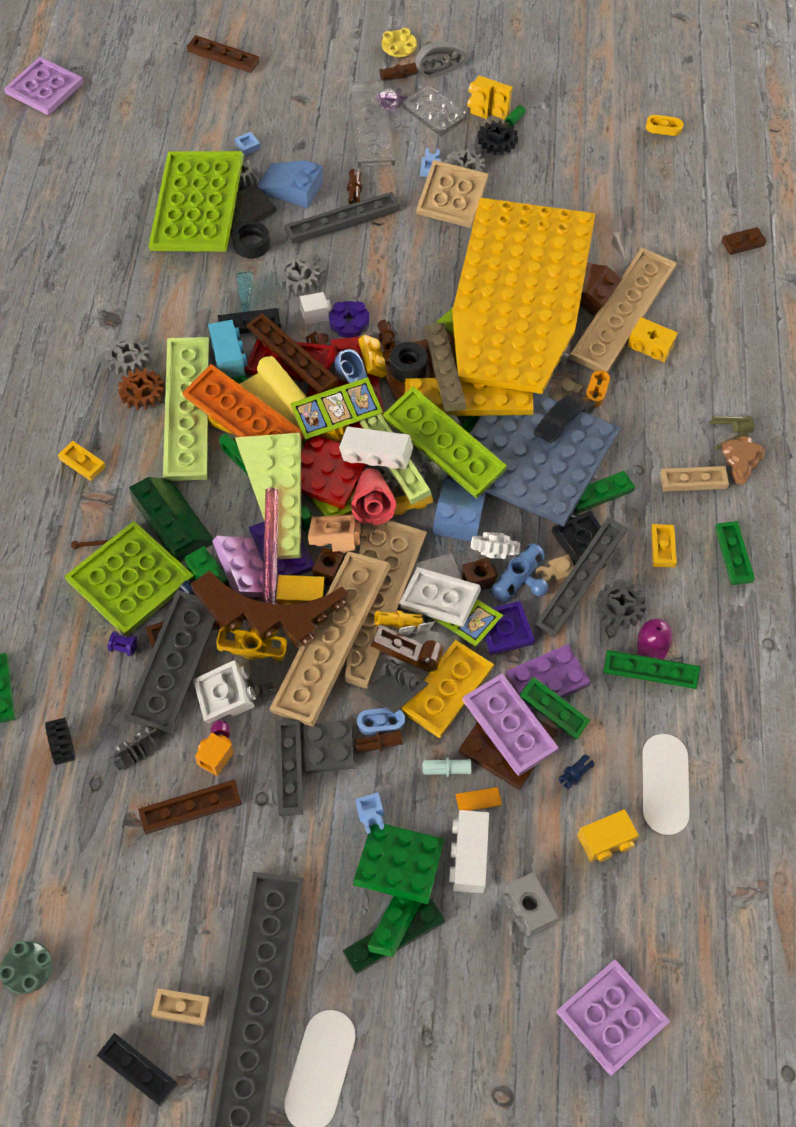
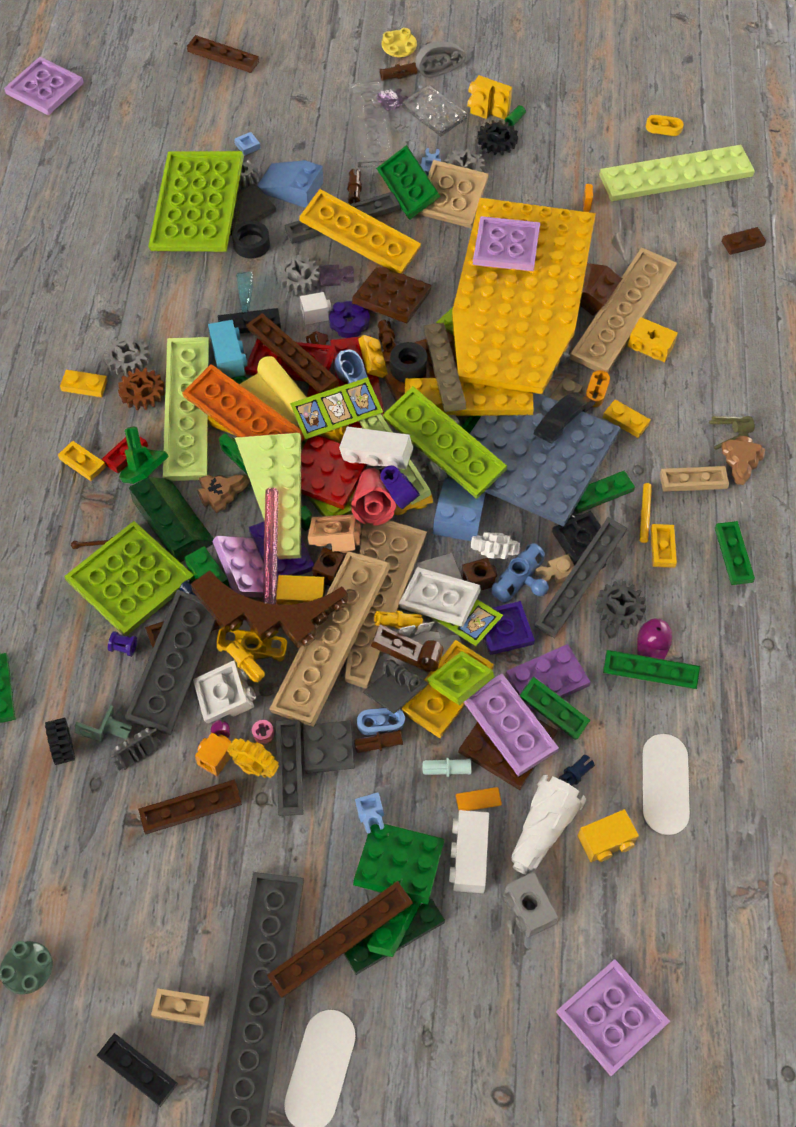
none -> yellow plate [60,370,108,397]
none -> sand green bracket [75,705,133,742]
none -> red plate [101,436,148,474]
none -> green piece [119,426,169,484]
none -> medium nougat rock [197,474,251,513]
none -> yellow axle [226,641,265,682]
none -> yellow gear [227,738,279,778]
none -> bright pink bush [252,720,275,744]
none -> reddish brown plate [267,881,413,998]
none -> yellow plate [299,189,421,274]
none -> clear purple plate [319,265,354,286]
none -> reddish brown plate [352,265,432,324]
none -> green tile [376,145,441,220]
none -> dark purple piece [380,465,420,509]
none -> lime plate [427,651,495,706]
none -> lavender plate [473,216,540,271]
none -> white cone [511,775,586,875]
none -> light orange tile [583,184,593,212]
none -> yellowish green plate [599,145,755,201]
none -> yellow plate [603,399,651,438]
none -> yellow bar [639,483,652,543]

